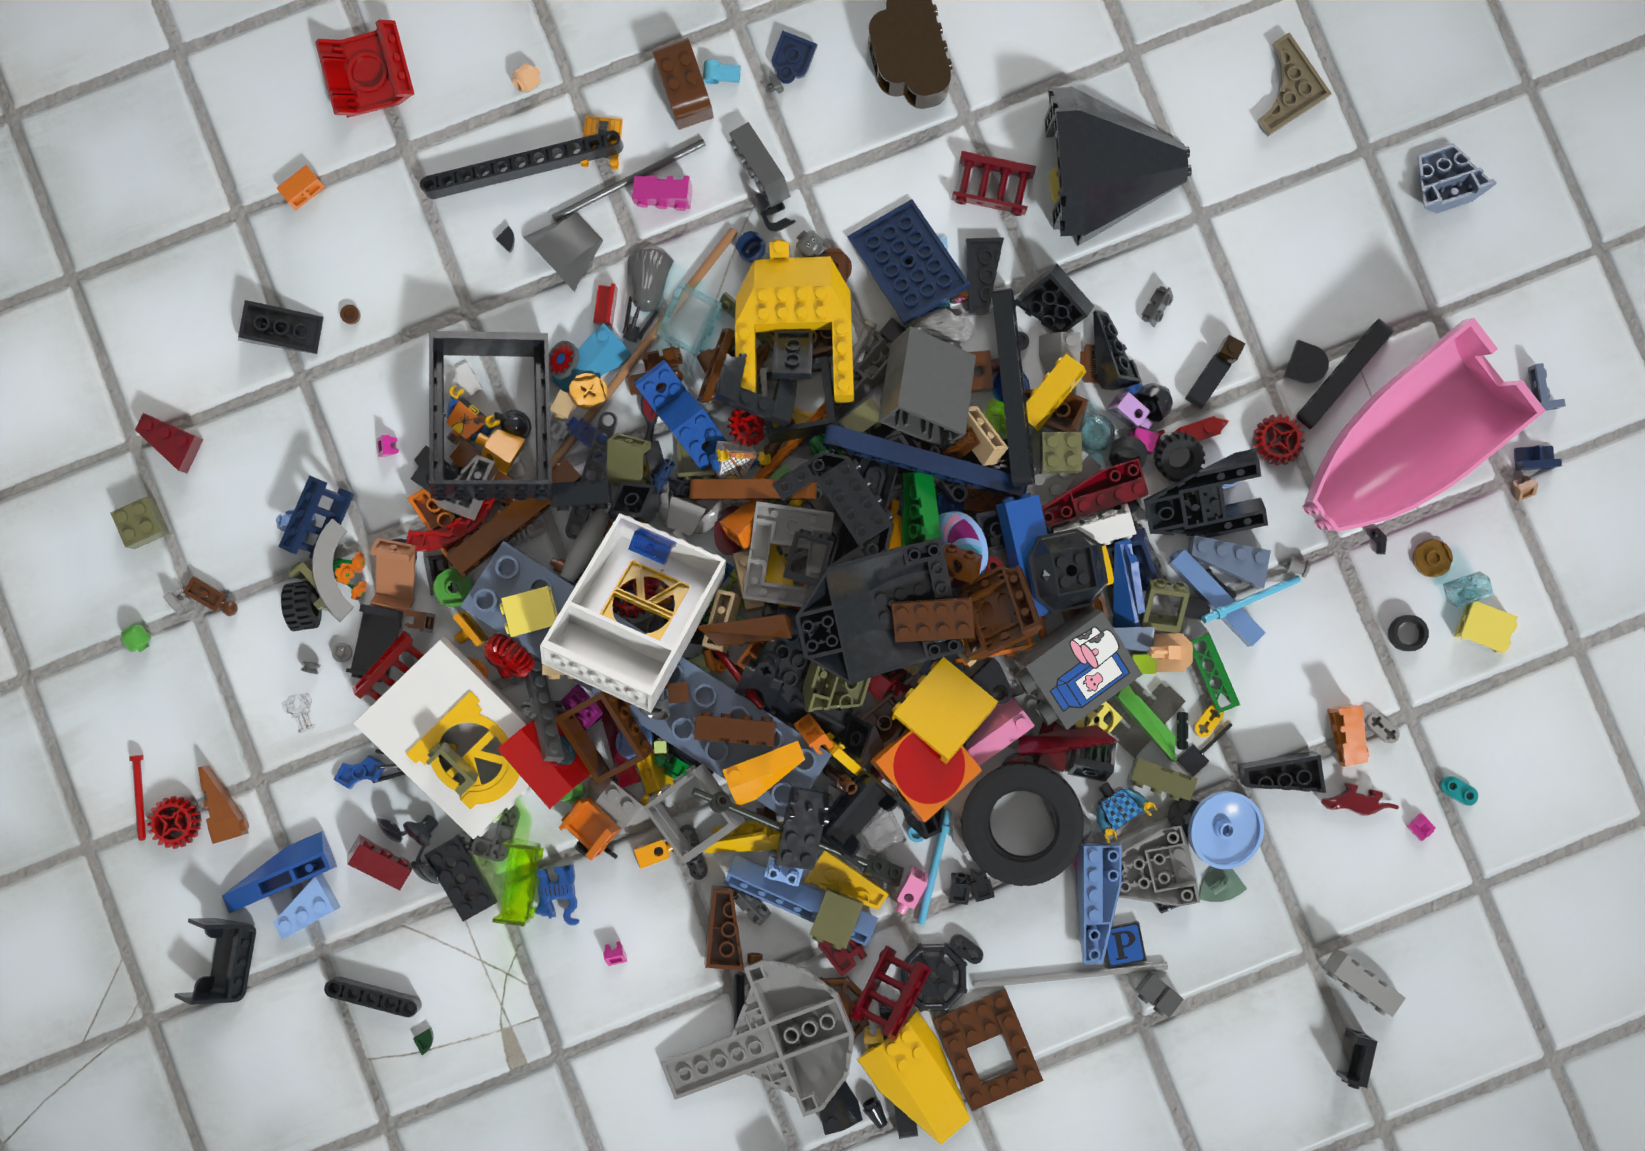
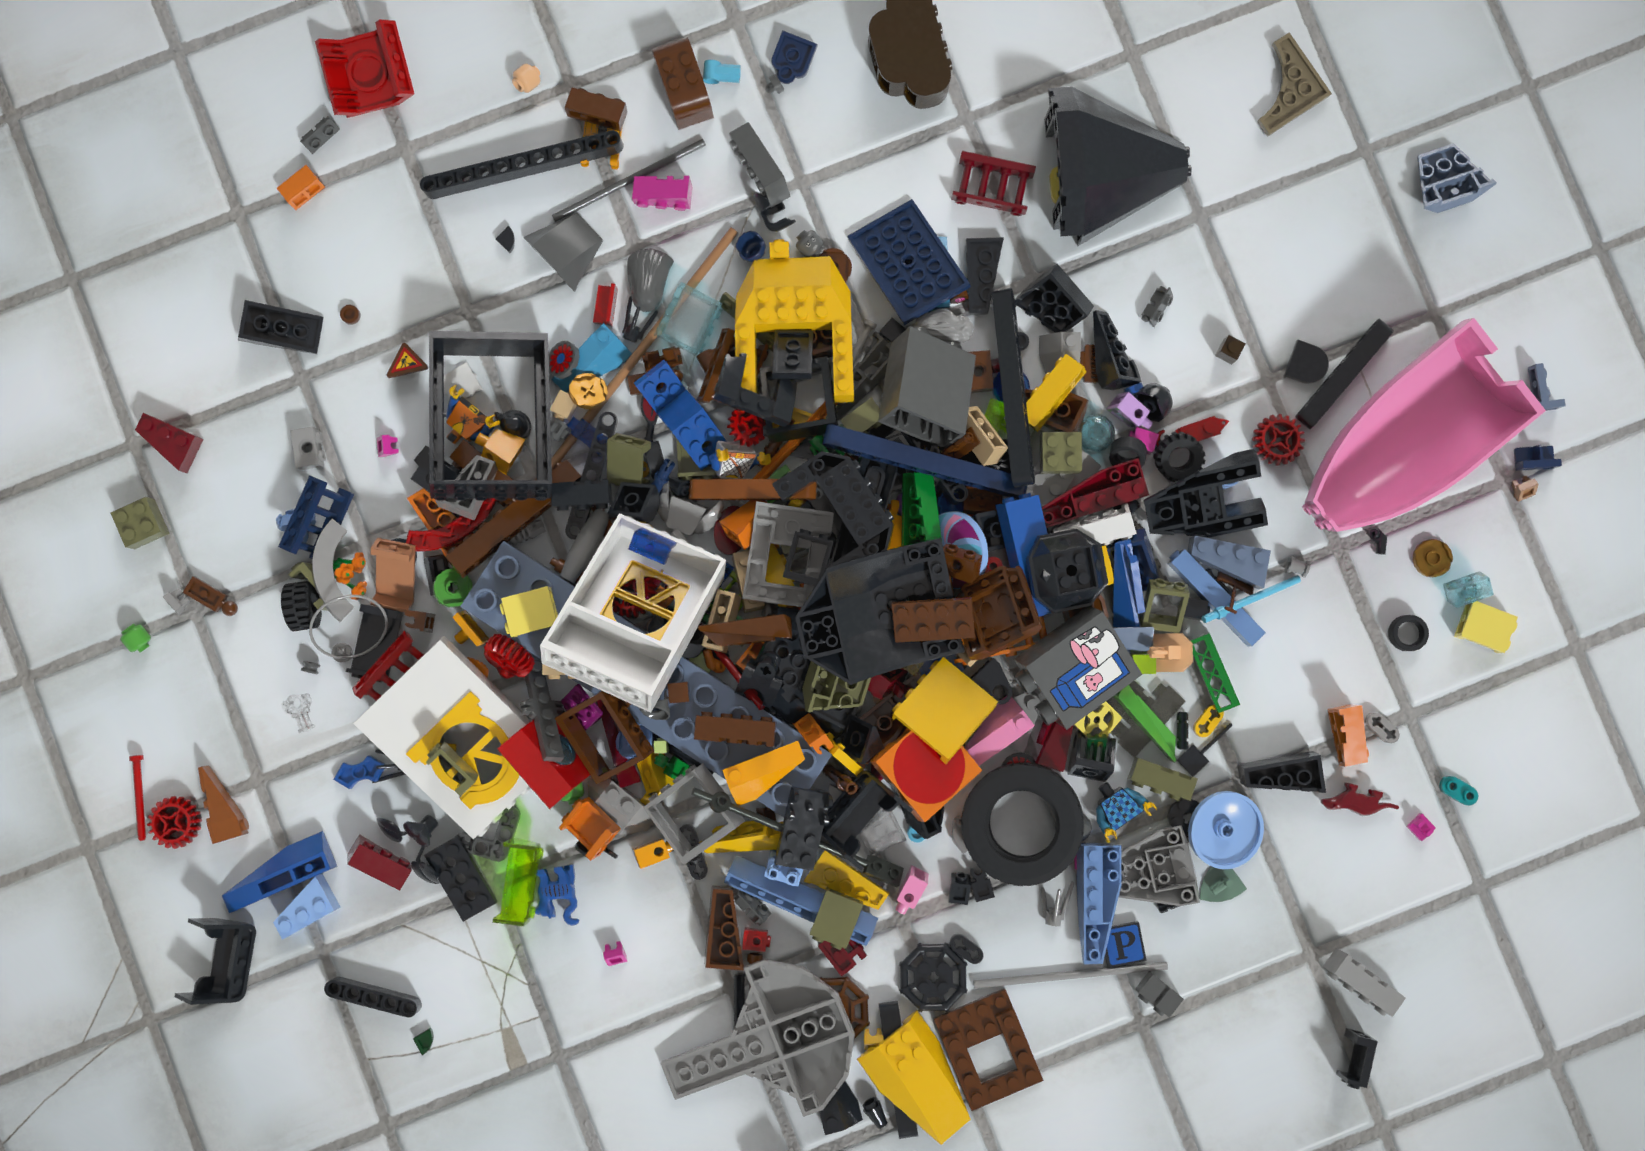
dark red fence [850,945,931,1041] -> none
medium azure bar [917,809,952,925] -> none
dark red wedge [1018,725,1117,756] -> none
black beam [1185,354,1232,410] -> none
none -> light grey brick [290,427,326,470]
none -> dark grey hinge [300,116,340,154]
none -> light grey piece [309,595,388,659]
none -> piece [386,343,428,378]
none -> reddish brown brick [565,87,628,132]
none -> red brick [742,927,771,952]
none -> light grey plant [1041,881,1075,926]
none -> reddish brown piece [1216,572,1254,614]

